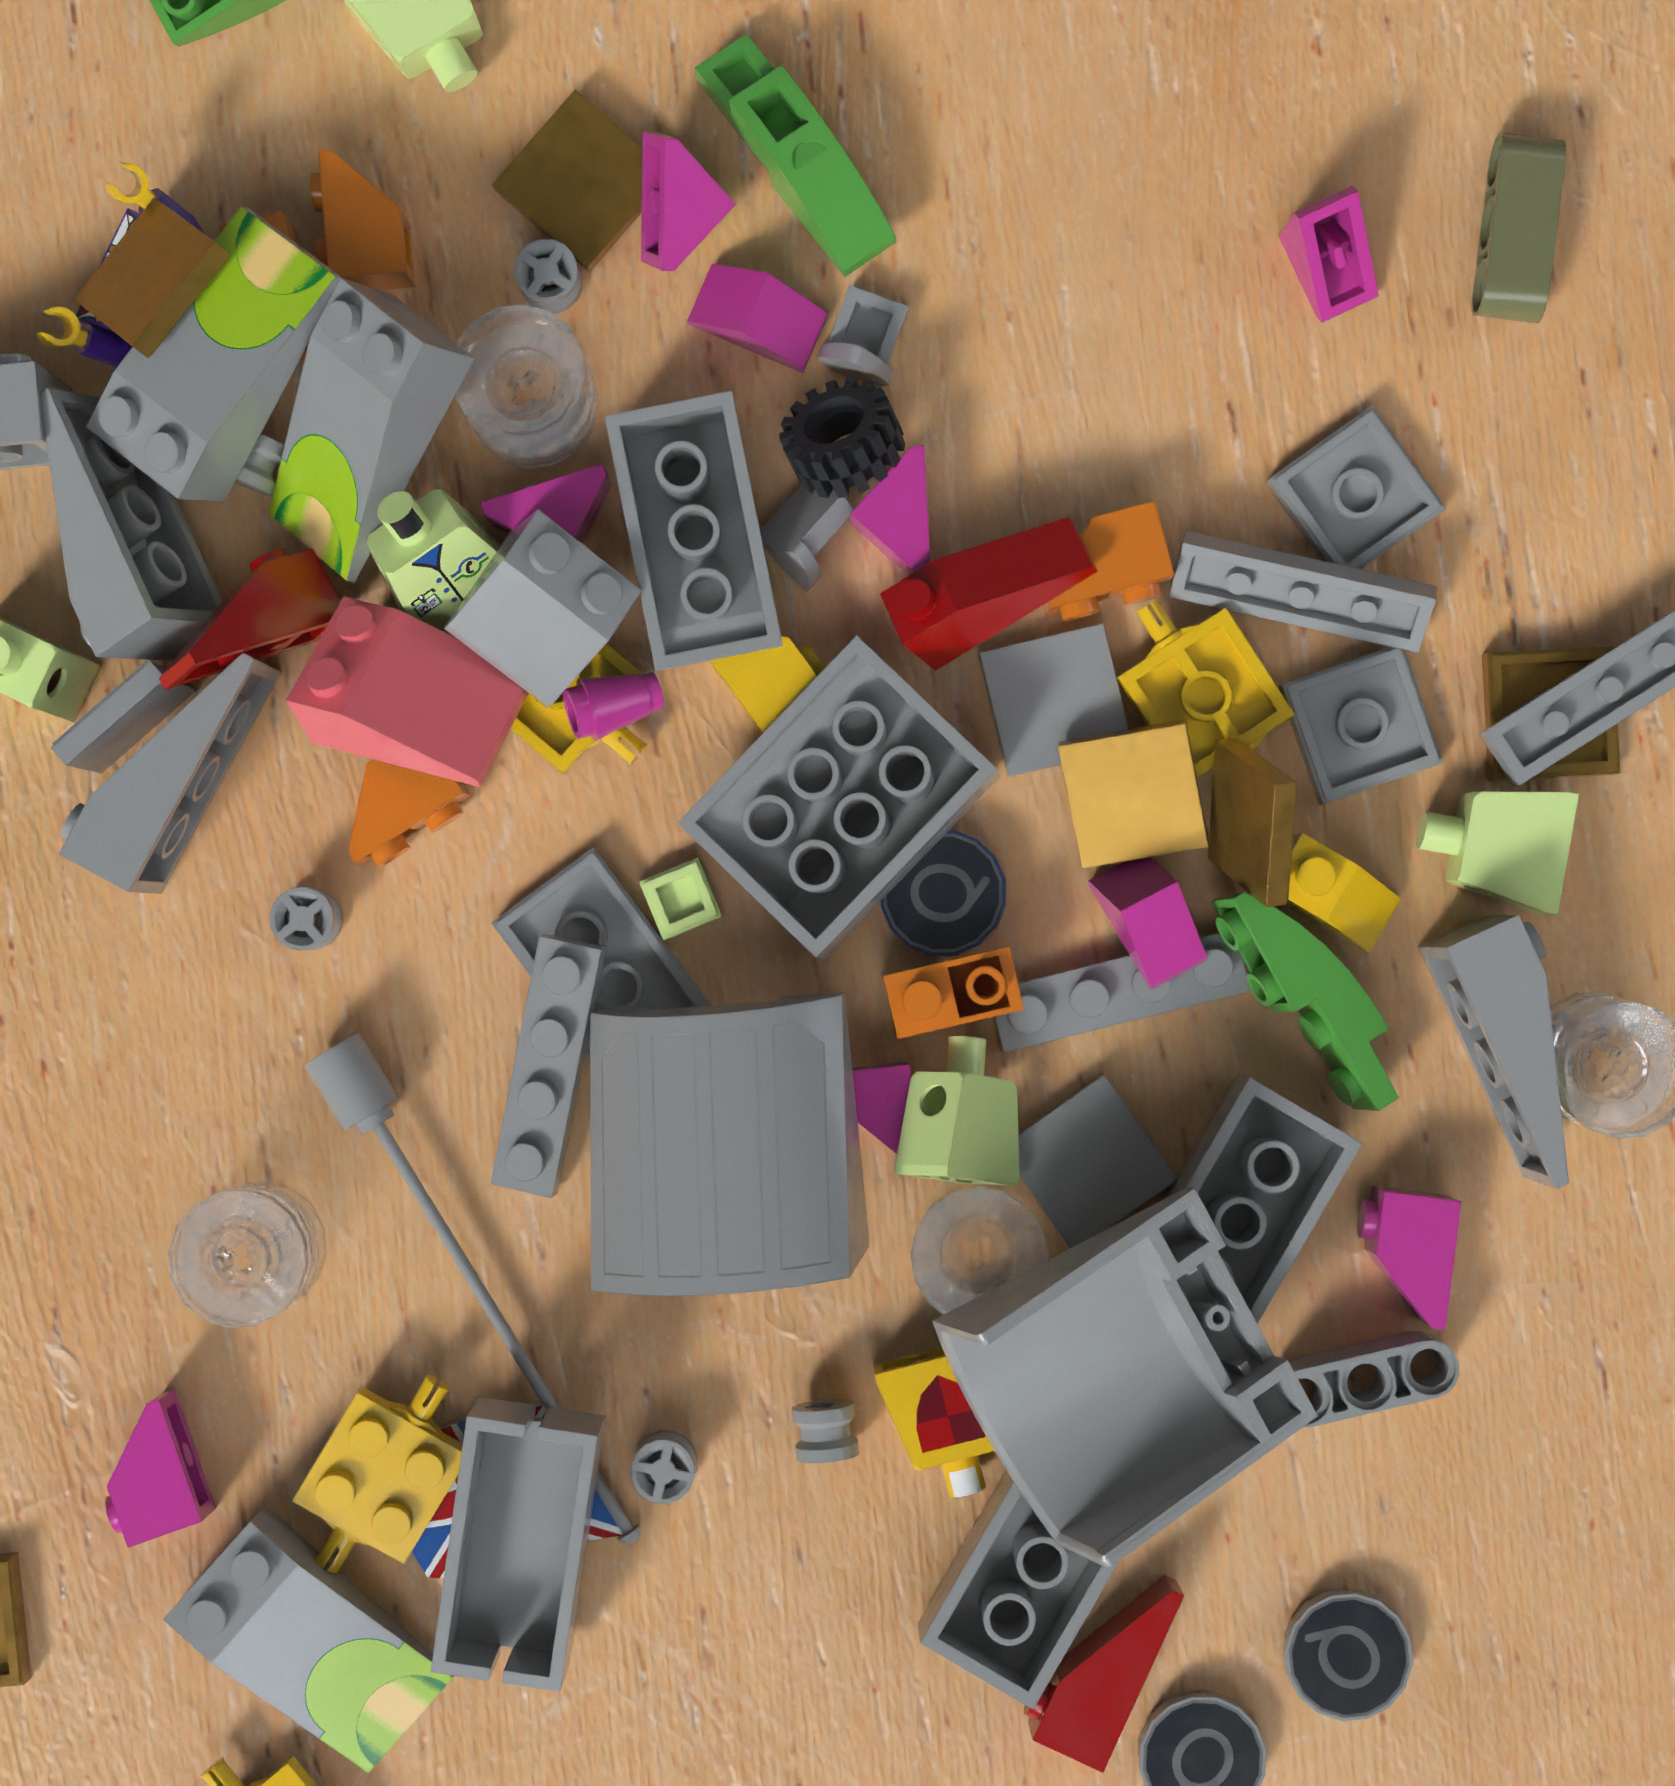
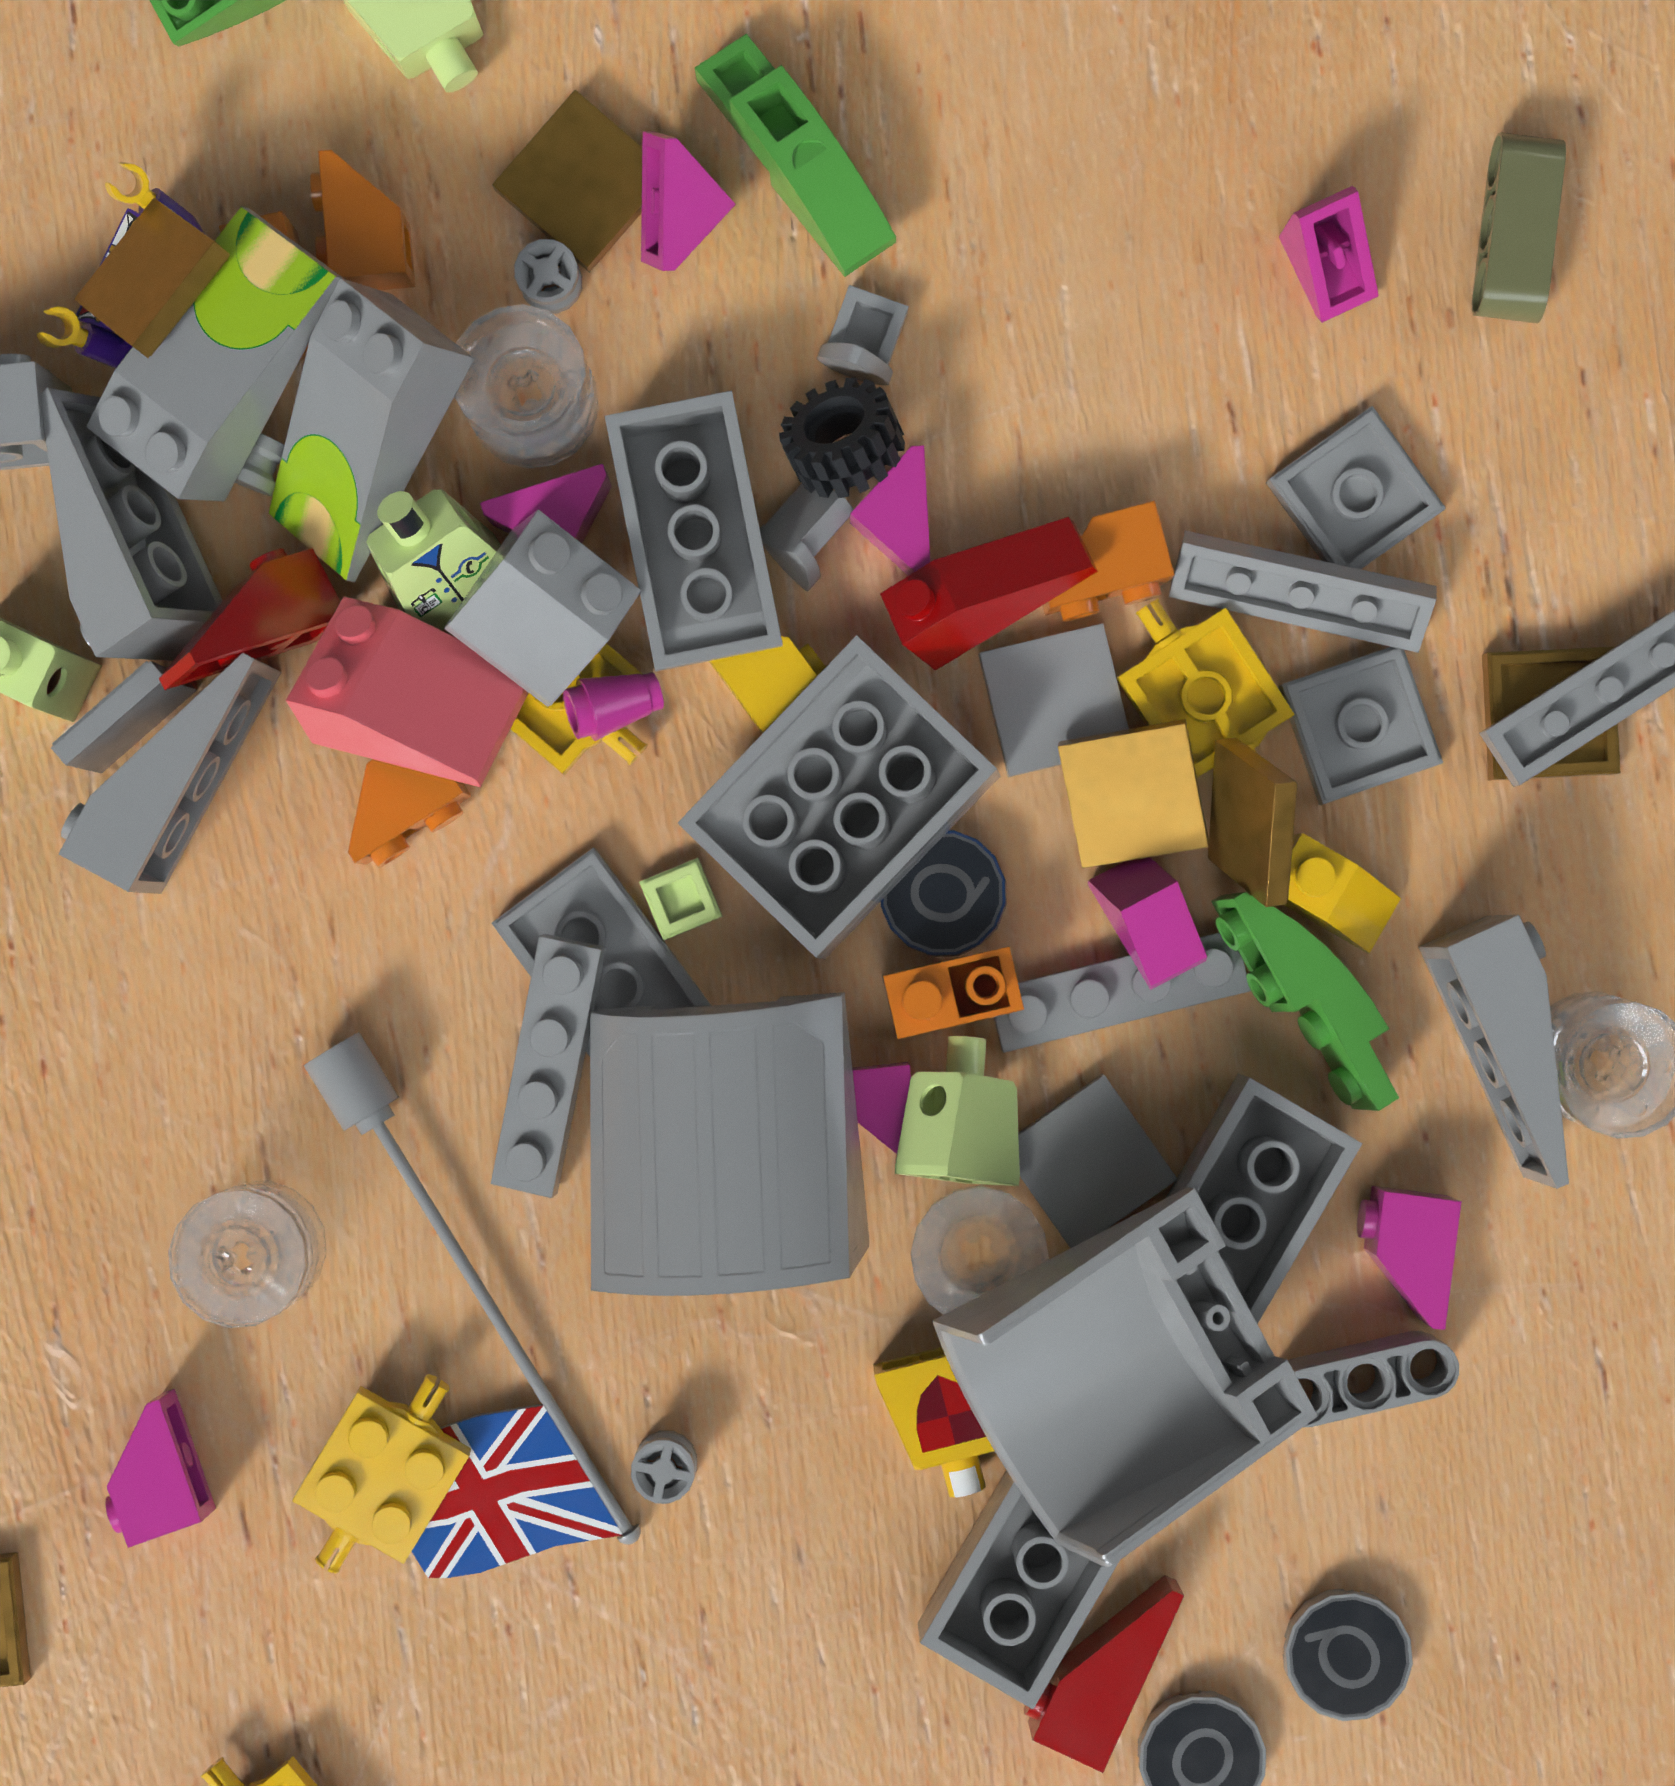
light grey slope [163,1505,454,1773] -> none
light grey wheel [269,887,343,951] -> none
light grey piece [430,1396,606,1692] -> none
dark pink slope [687,264,828,373] -> none
light grey wheel [792,1399,859,1463] -> none
yellowish green torso [1416,791,1579,915] -> none

